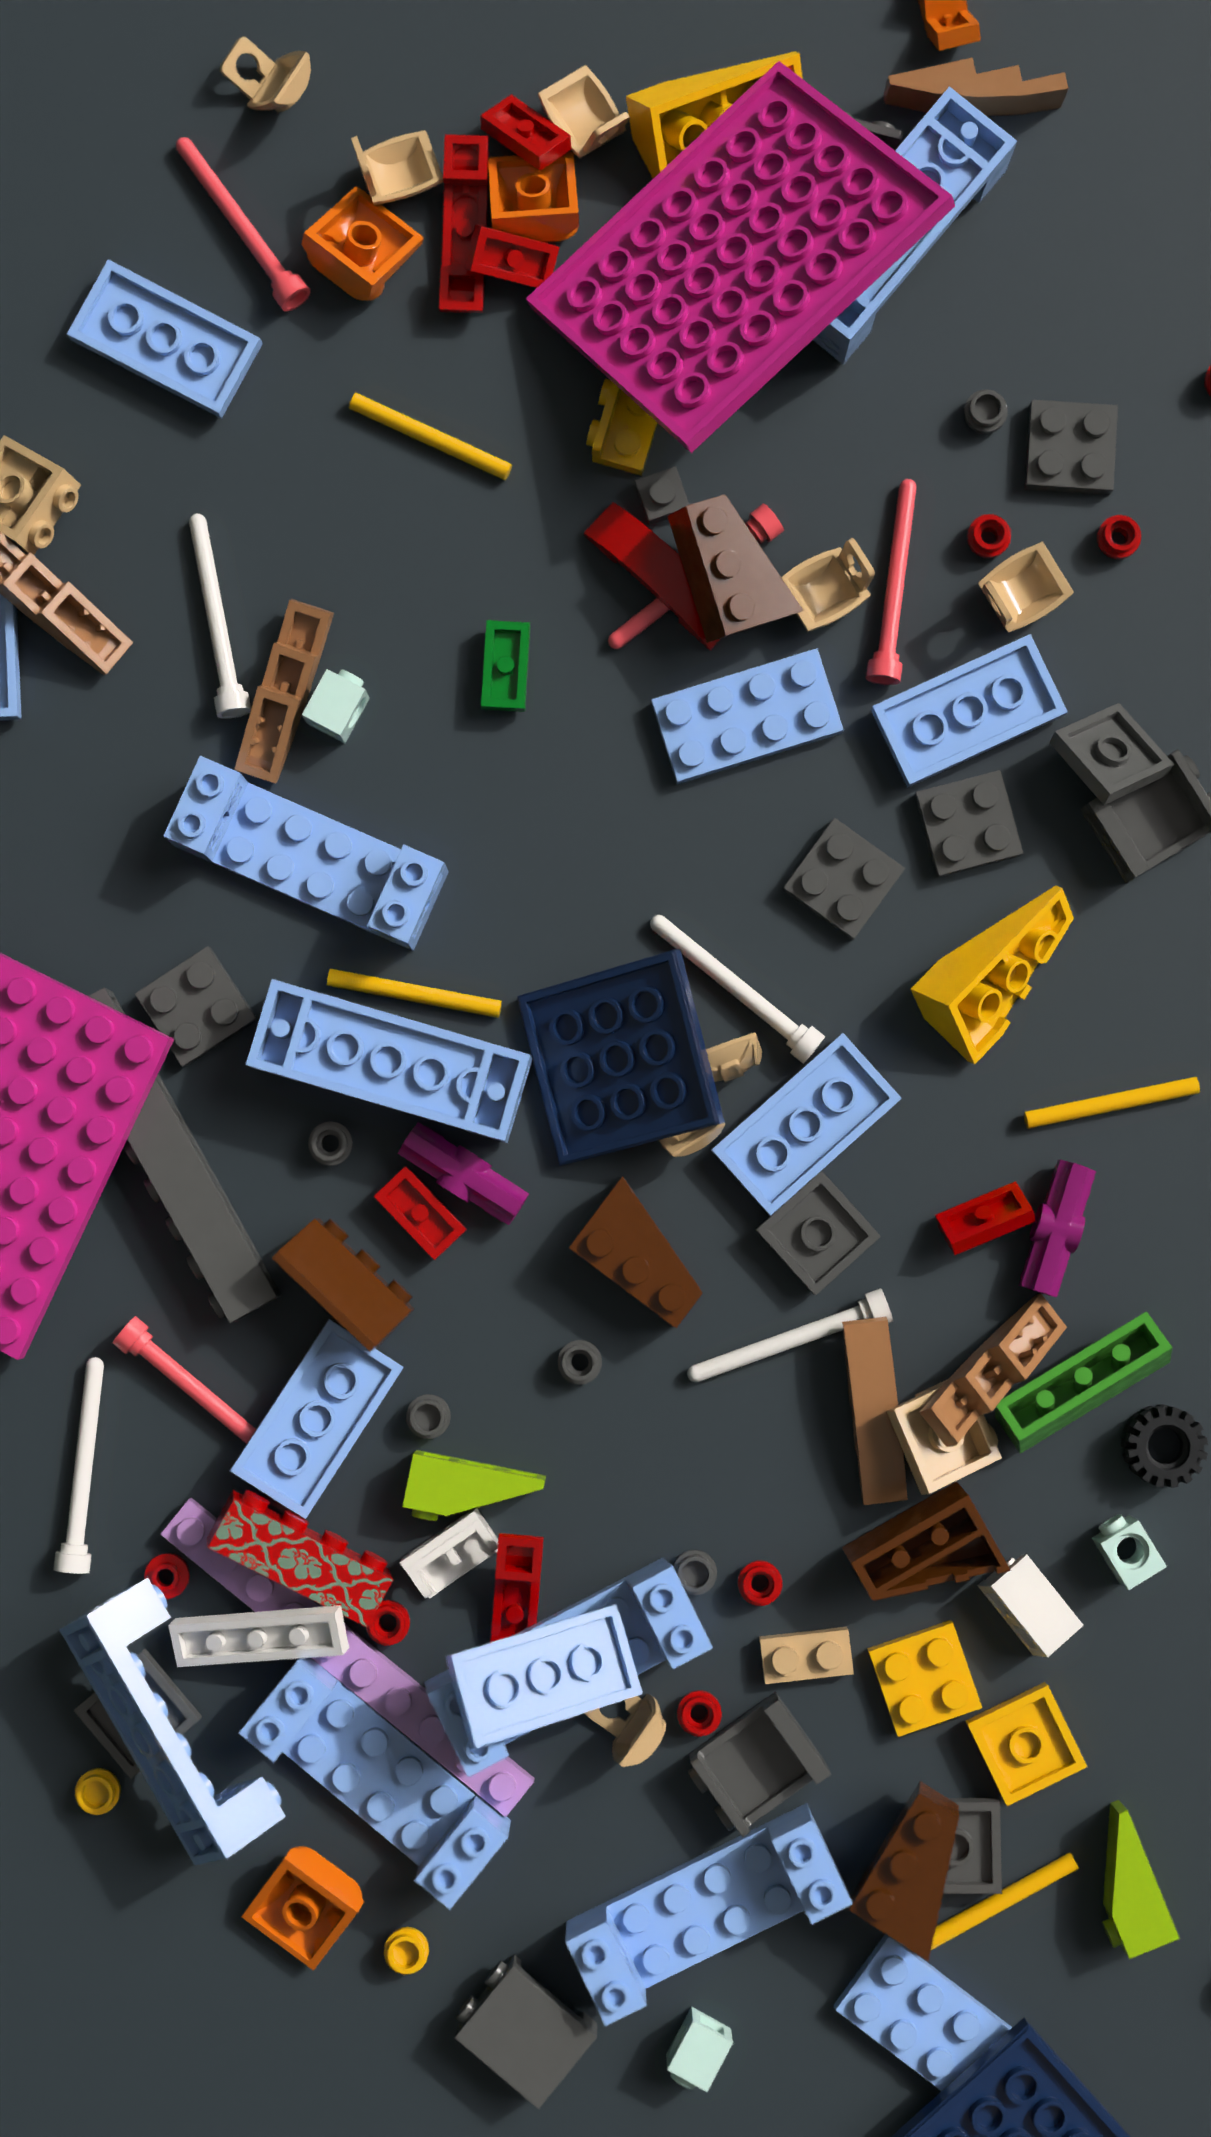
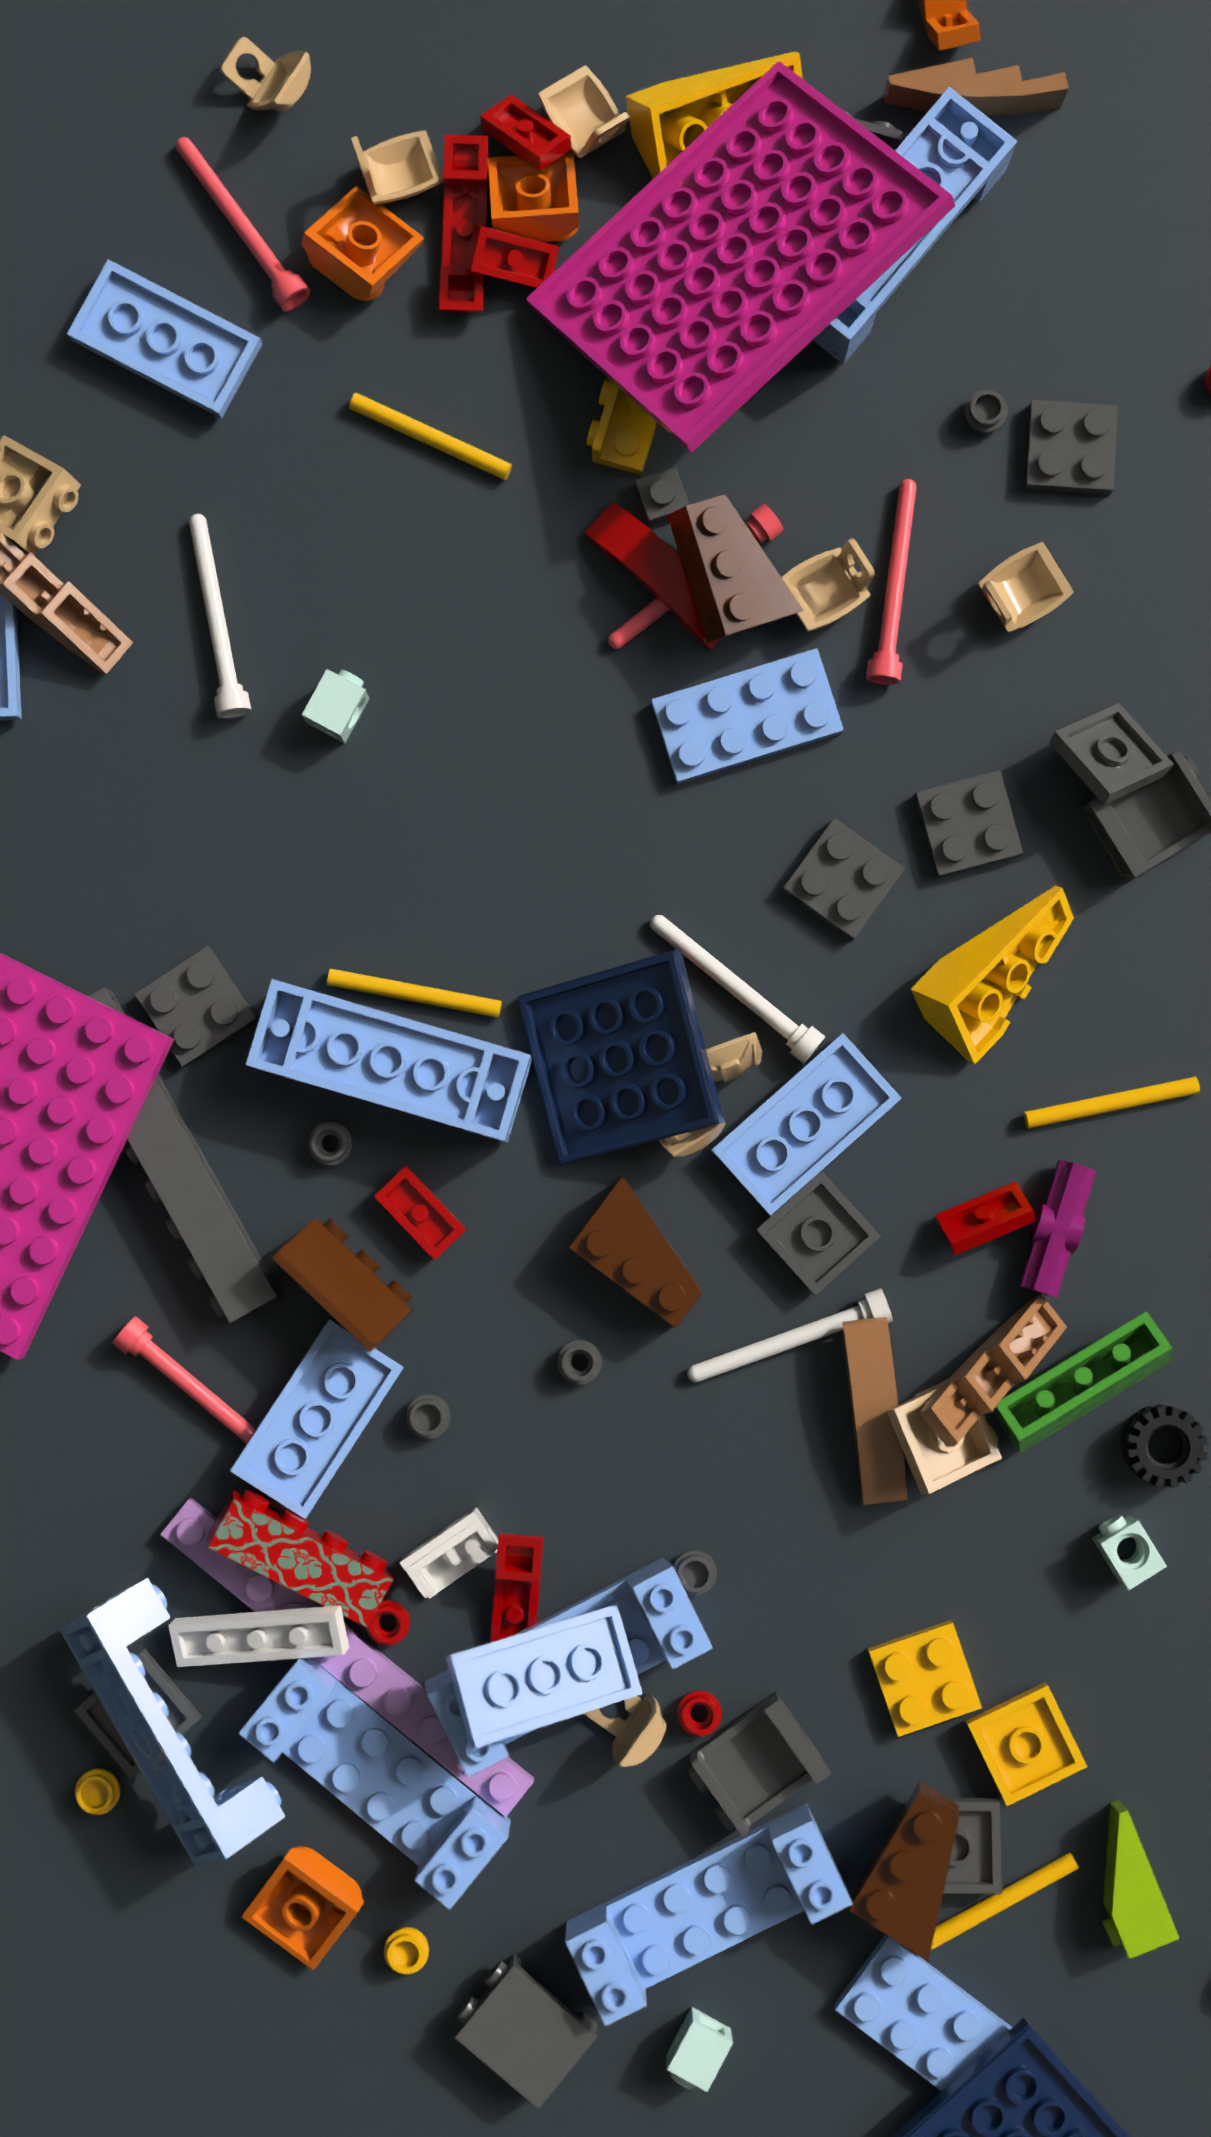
white piece [54,1357,104,1574] -> none
red plate [144,1553,190,1599] -> none
light blue plate [164,756,448,951] -> none
medium nougat slope [234,599,334,784] -> none
magenta piece [398,1122,529,1225] -> none
lime slope [403,1450,546,1521] -> none
green plate [481,620,530,712] -> none
red plate [738,1560,782,1606] -> none
tan plate [759,1627,854,1684] -> none
reddish brown wedge [842,1481,1011,1601] -> none
light blue plate [871,634,1068,788] -> none
red plate [967,514,1011,558] -> none
white hinge [977,1554,1083,1657] -> none
red plate [1097,515,1141,559] -> none

